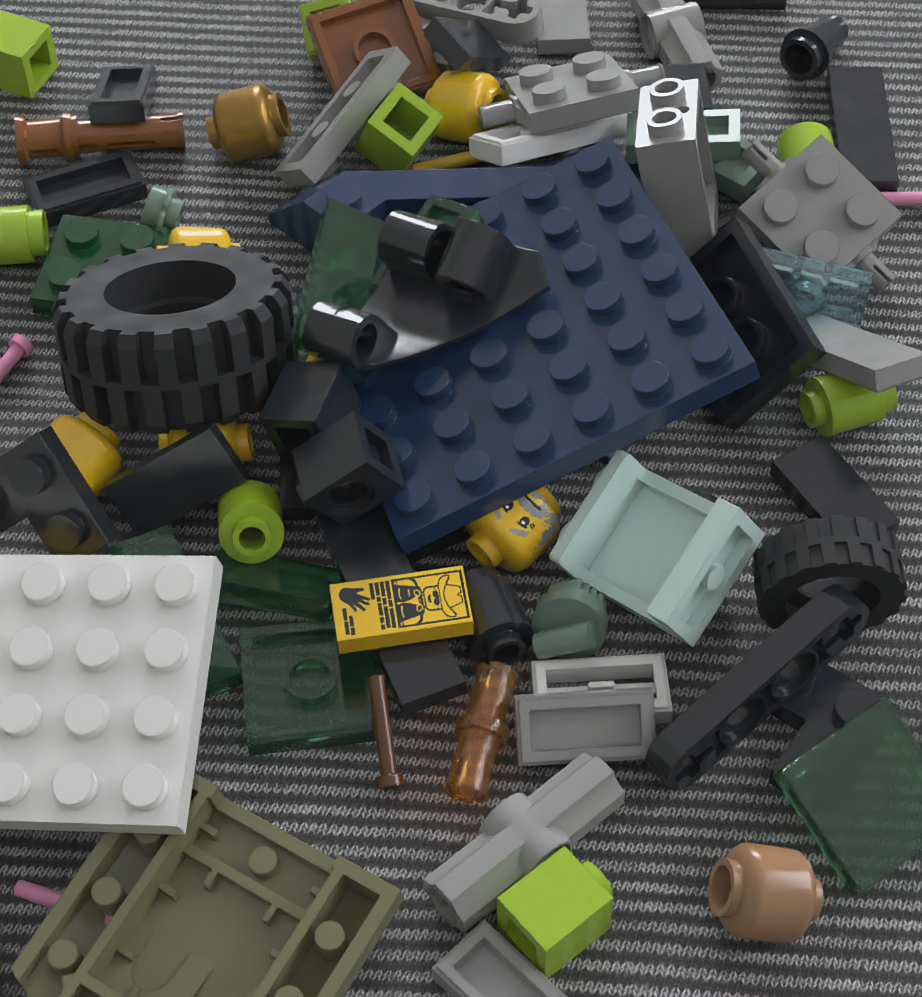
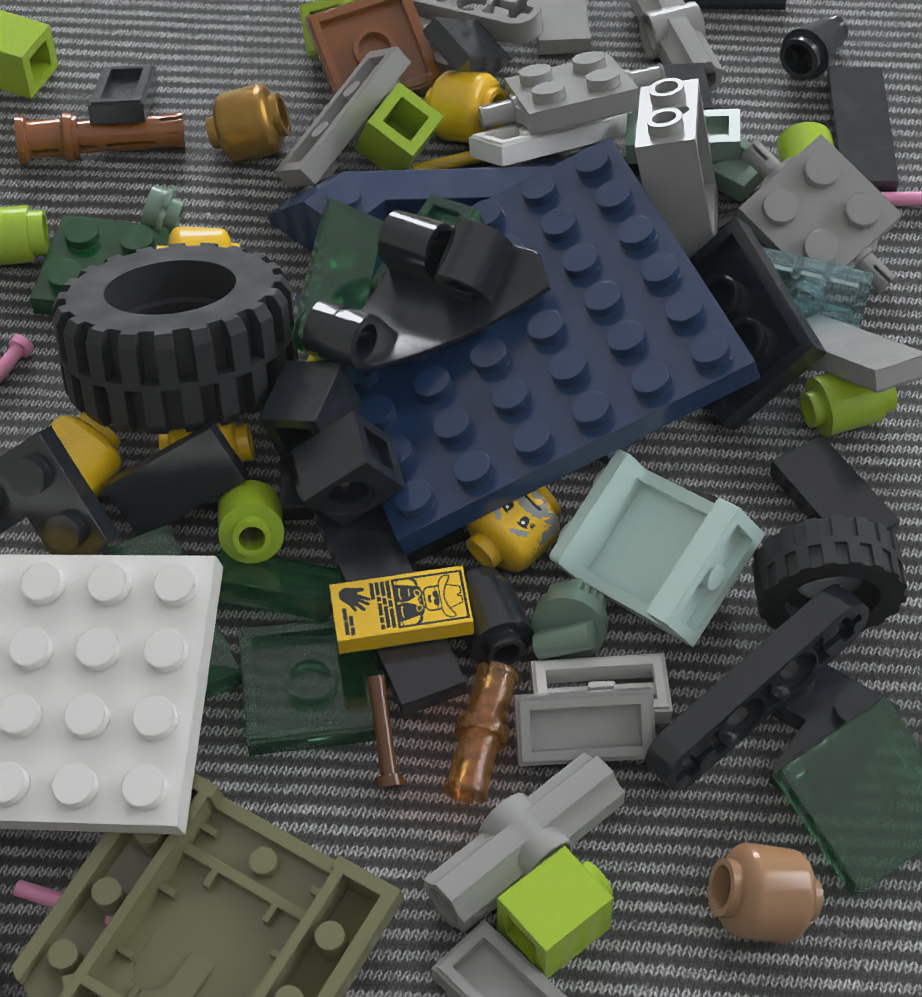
black tile [22,148,148,228] -> none

